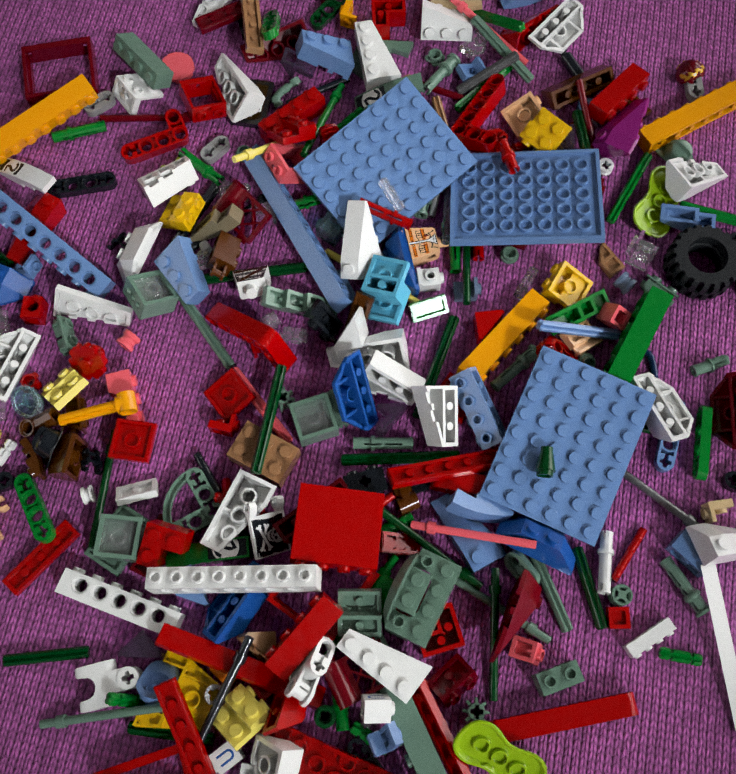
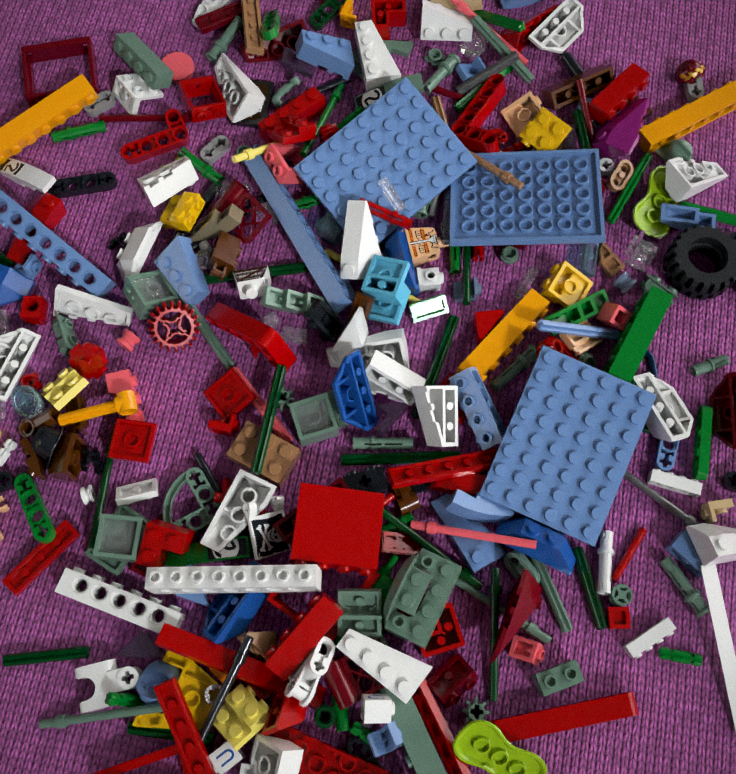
red pin [497,138,520,175] -> none
dark green cone [535,446,556,478] -> none
none -> red gear [147,300,200,352]
none -> sand green pin [205,15,243,65]
none -> medium nougat bar [469,150,524,190]
none -> clear light blue panel [567,243,599,278]
none -> medium nougat plate [606,159,634,192]
none -> white piece [647,468,703,498]

